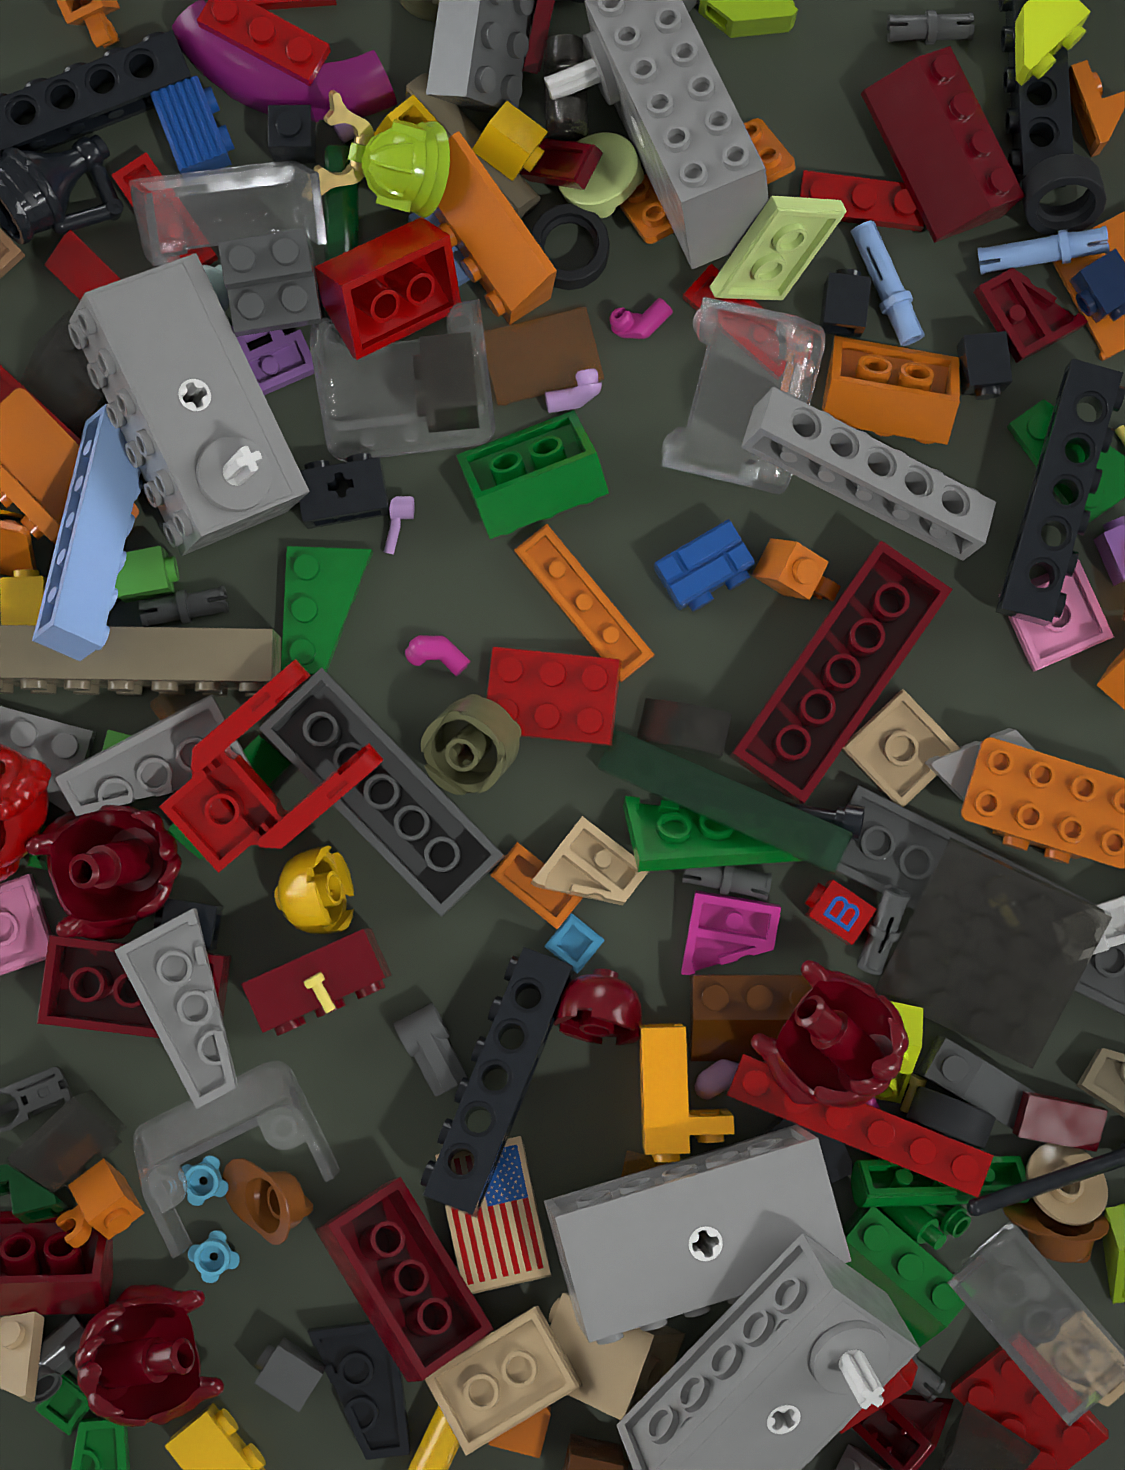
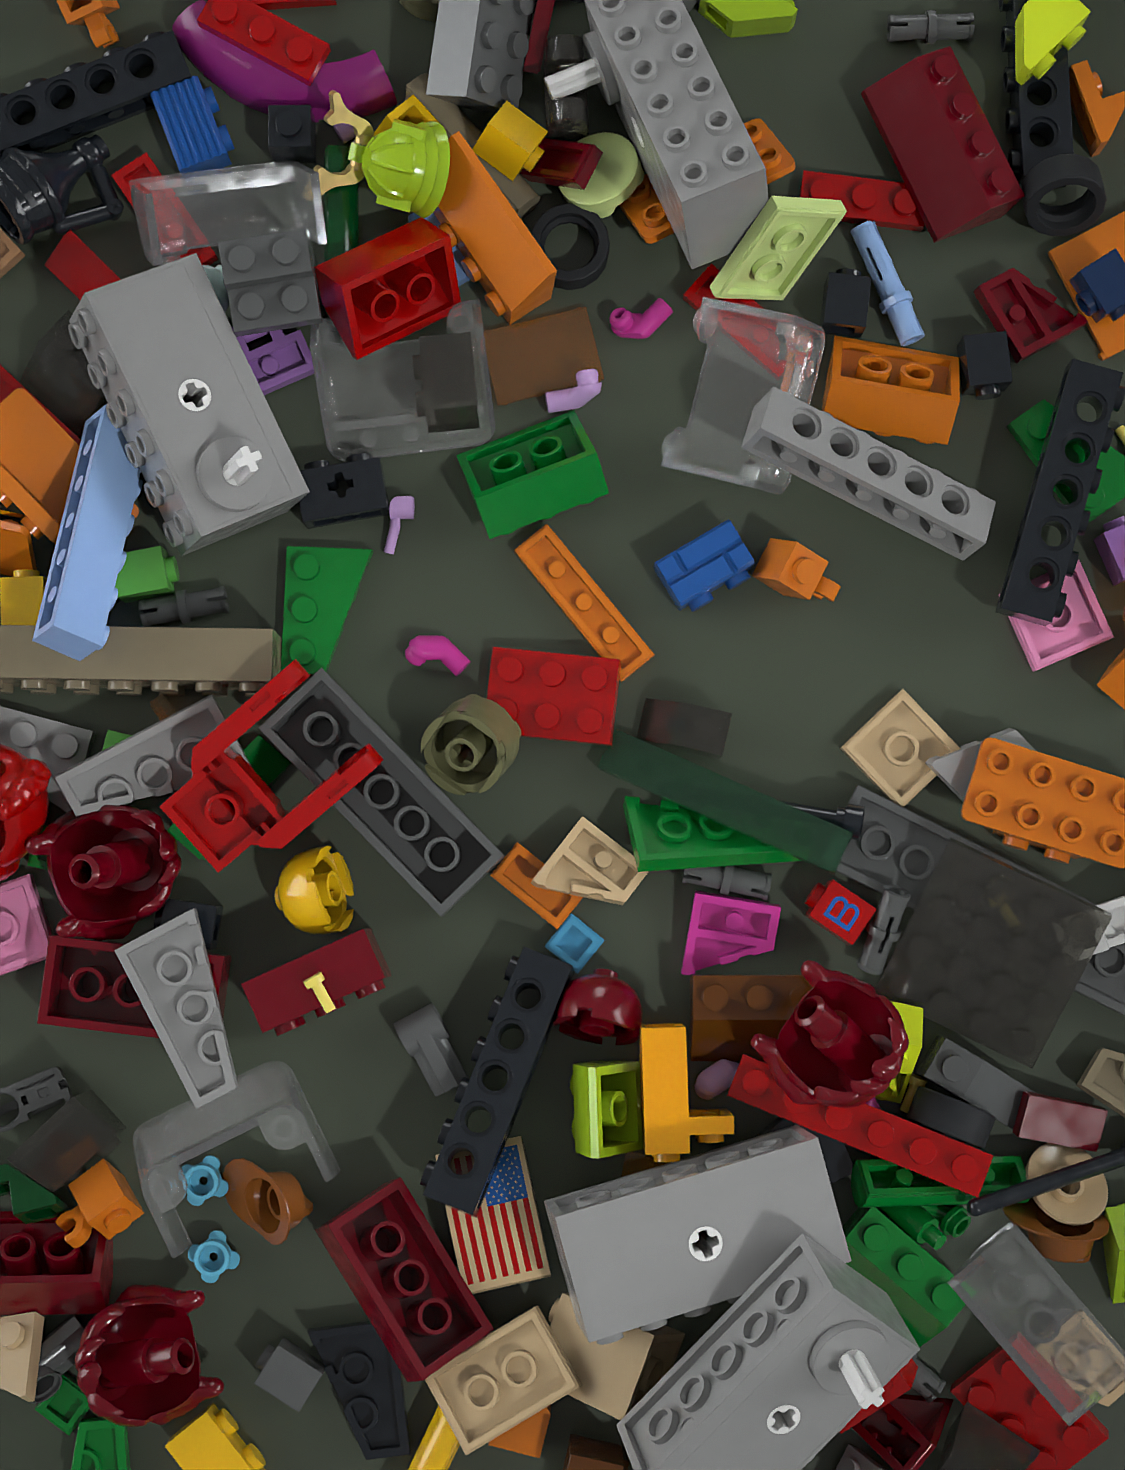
dark red brick [729,540,953,804] -> none
light blue pin [977,226,1110,275] -> none
none -> lime slope [570,1061,643,1159]

